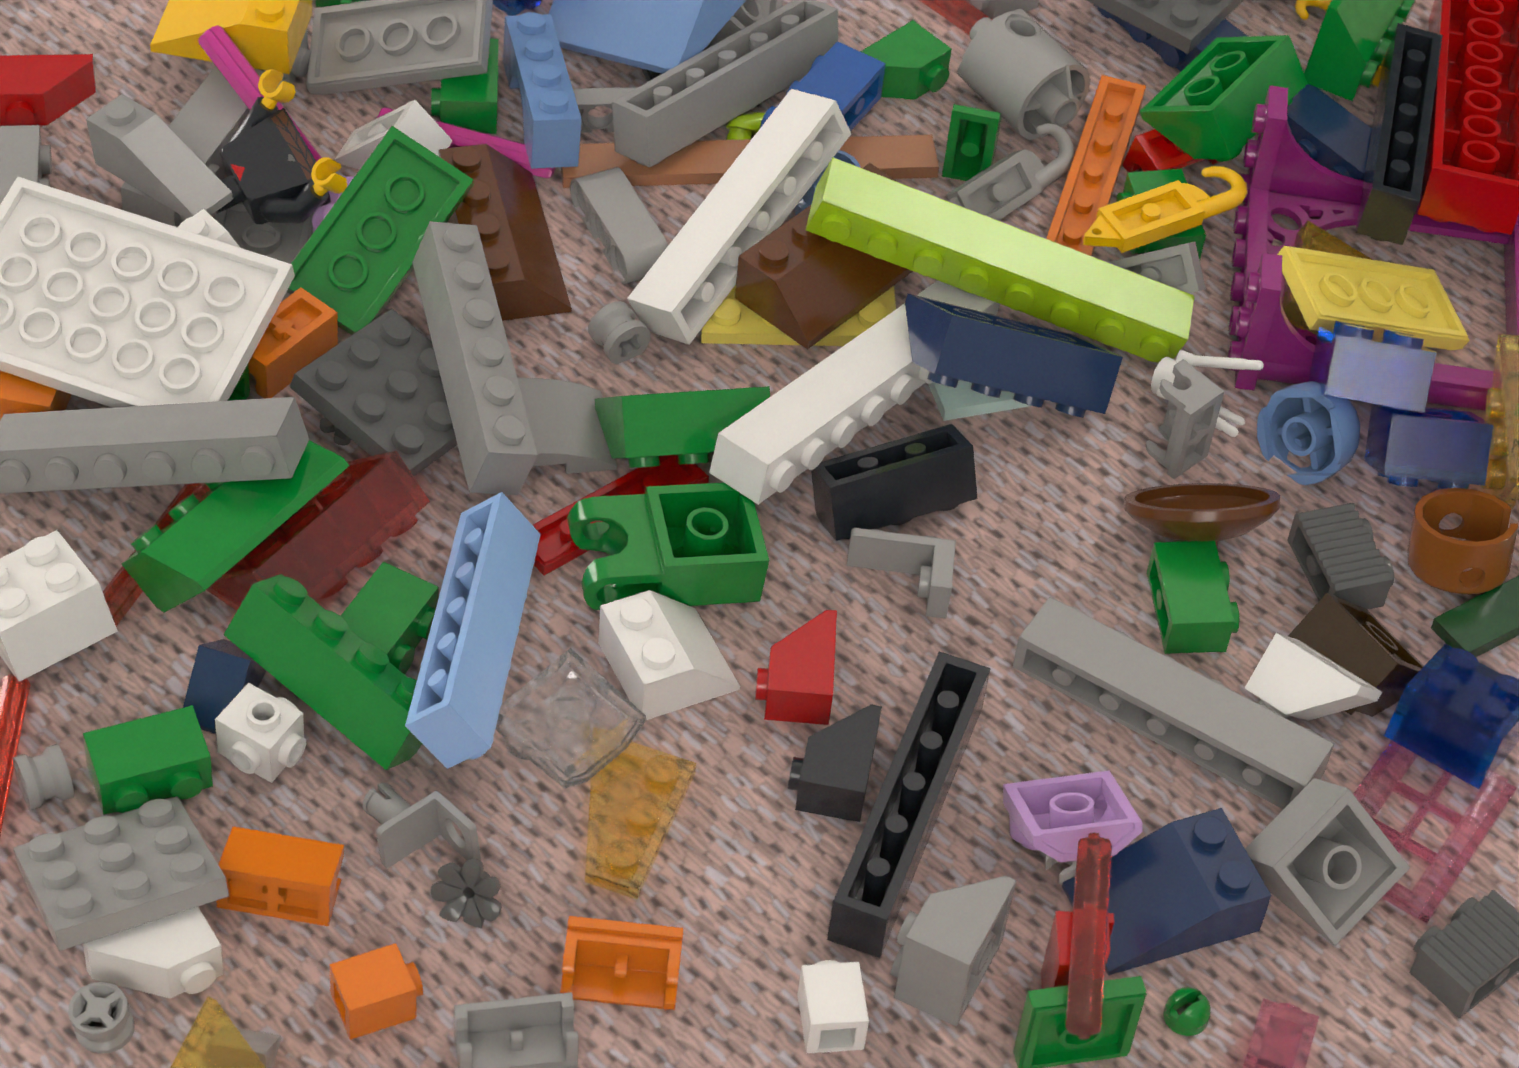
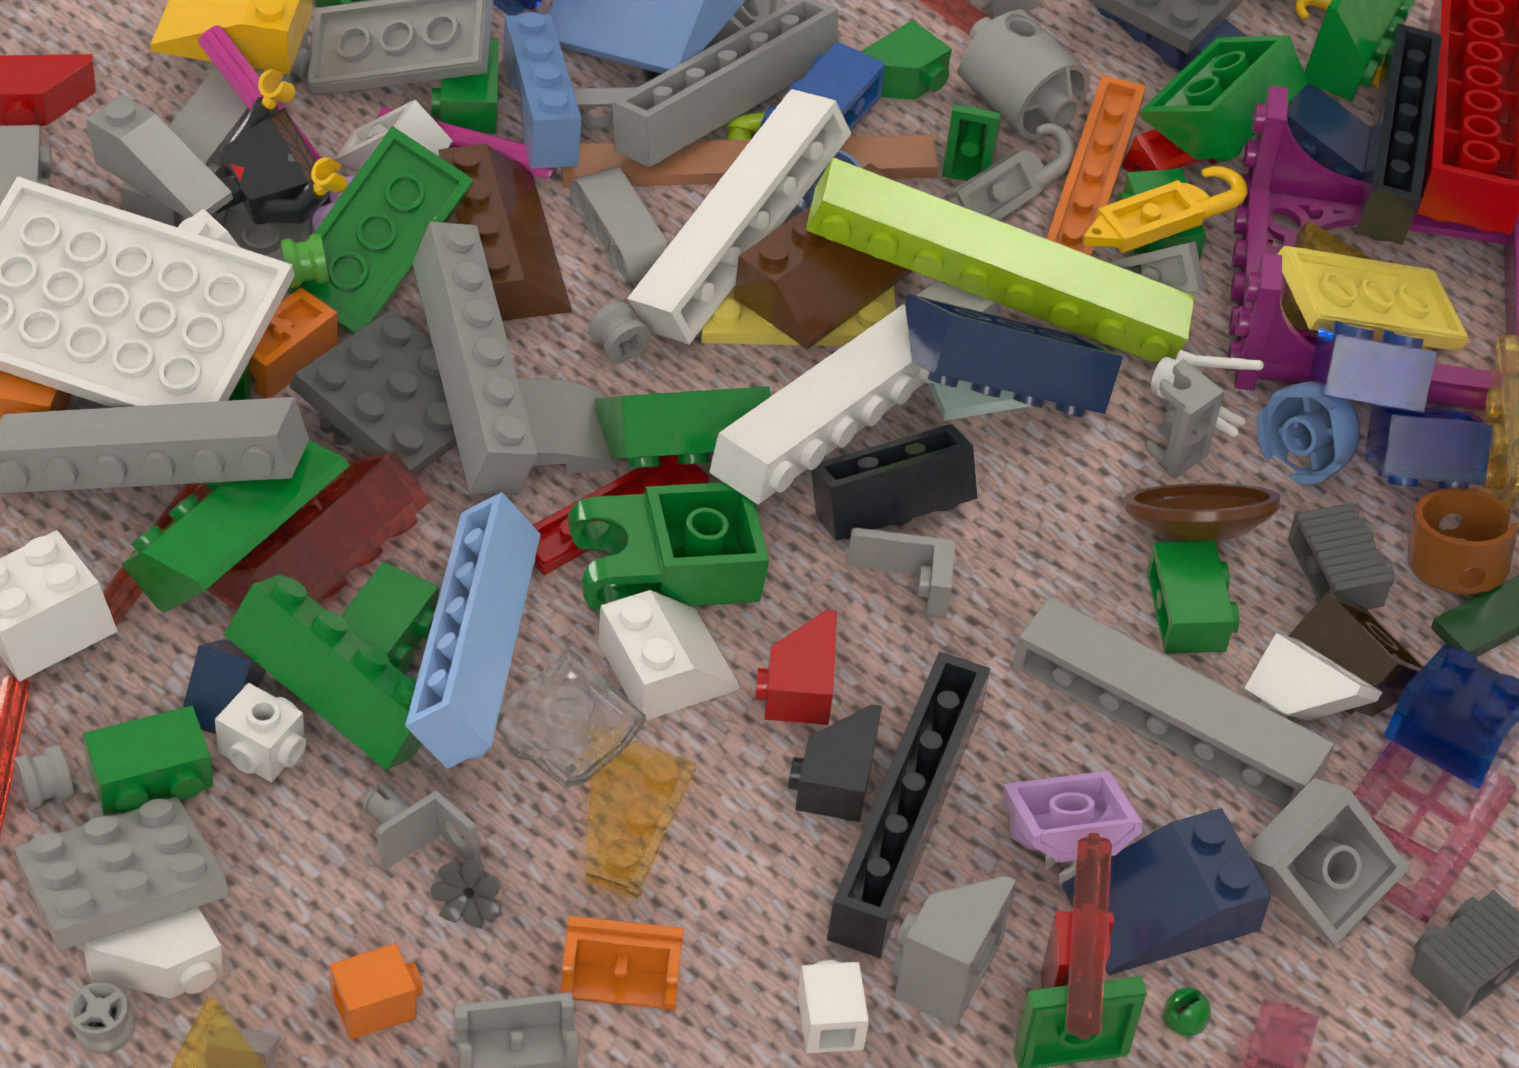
orange hinge [216,826,344,927] -> none
none -> bright green wheel [280,233,329,289]

